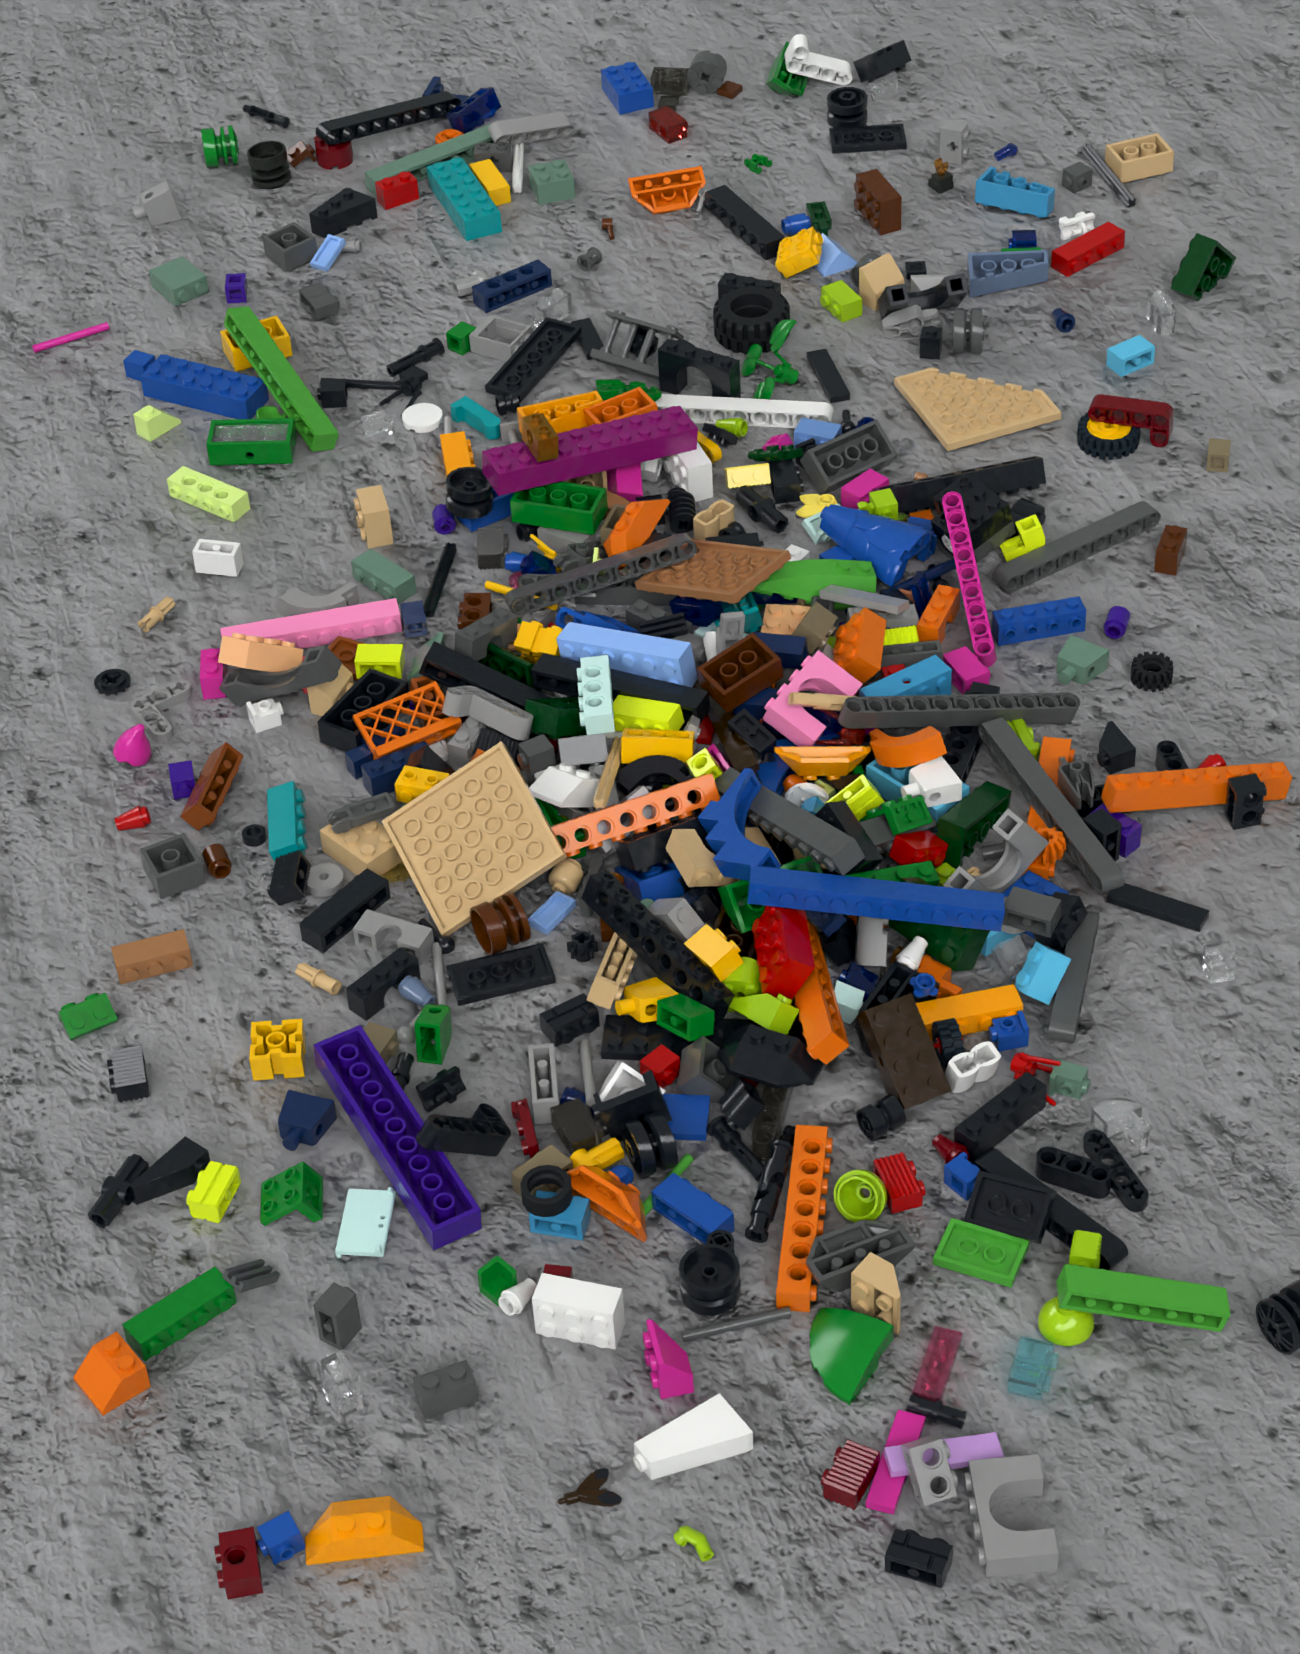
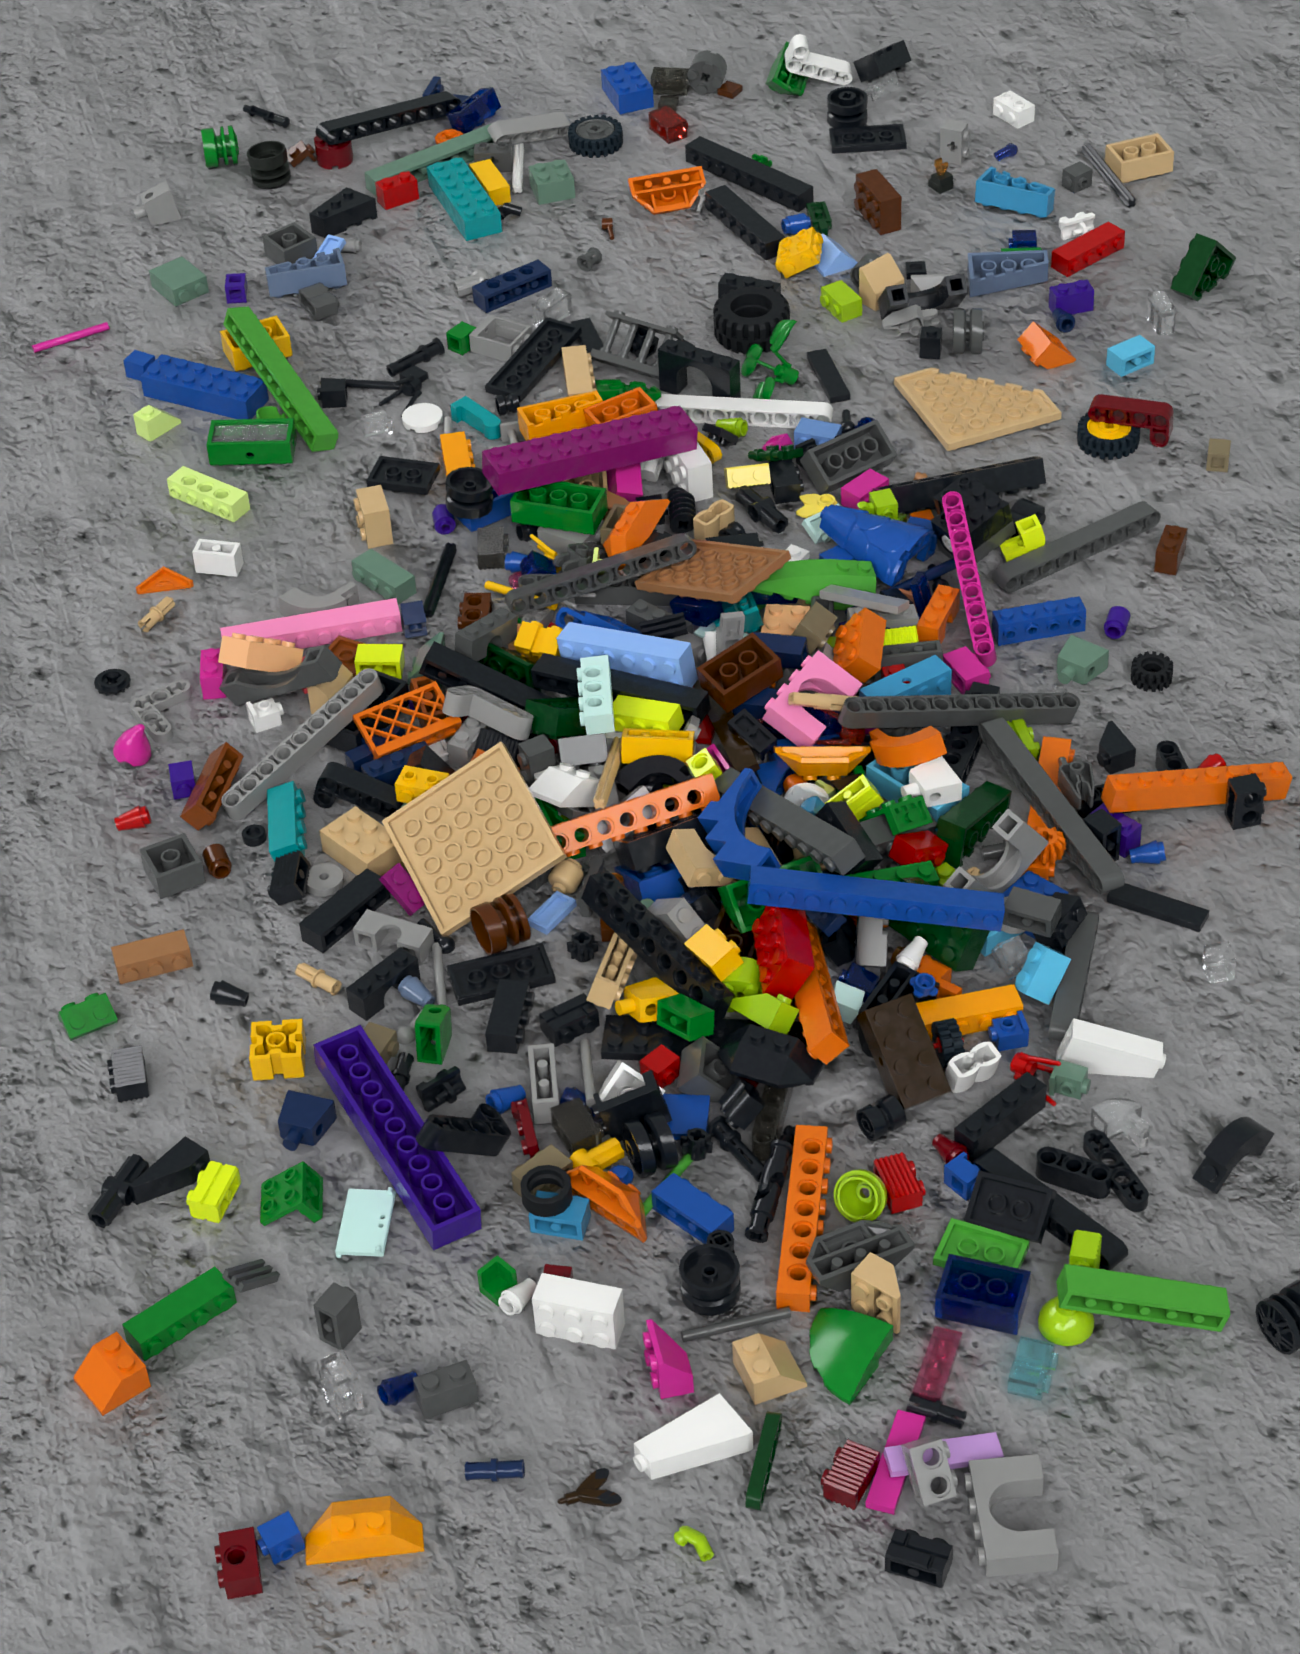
dark grey hinge [326,792,397,834] -> none
pearl gold brick [522,413,558,462] -> none
none -> orange tile [136,566,194,594]
none -> black cone [210,980,249,1007]
none -> light grey beam [221,668,383,821]
none -> sand blue wedge [265,248,347,298]
none -> black beam [313,762,403,818]
none -> black plate [366,456,440,495]
none -> clear blue cone [377,1371,418,1406]
none -> magenta plate [379,863,425,916]
none -> dark blue pin [465,1458,525,1482]
none -> black brick [485,979,534,1054]
none -> blue cone [485,1085,526,1114]
none -> black arm [498,203,522,220]
none -> tan brick [561,345,597,397]
none -> black wheel [568,115,623,158]
none -> black gear [680,1128,713,1161]
none -> black brick [685,136,814,212]
none -> tan slope [732,1333,807,1405]
none -> dark green beam [745,1411,782,1511]
none -> clear blue brick [935,1254,1031,1335]
none -> white brick [993,91,1035,129]
none -> orange slope [1017,321,1076,369]
none -> dark purple brick [1049,280,1094,315]
none -> white slope [1056,1018,1166,1078]
none -> blue cone [1129,840,1166,864]
none -> black arch [1192,1117,1275,1194]

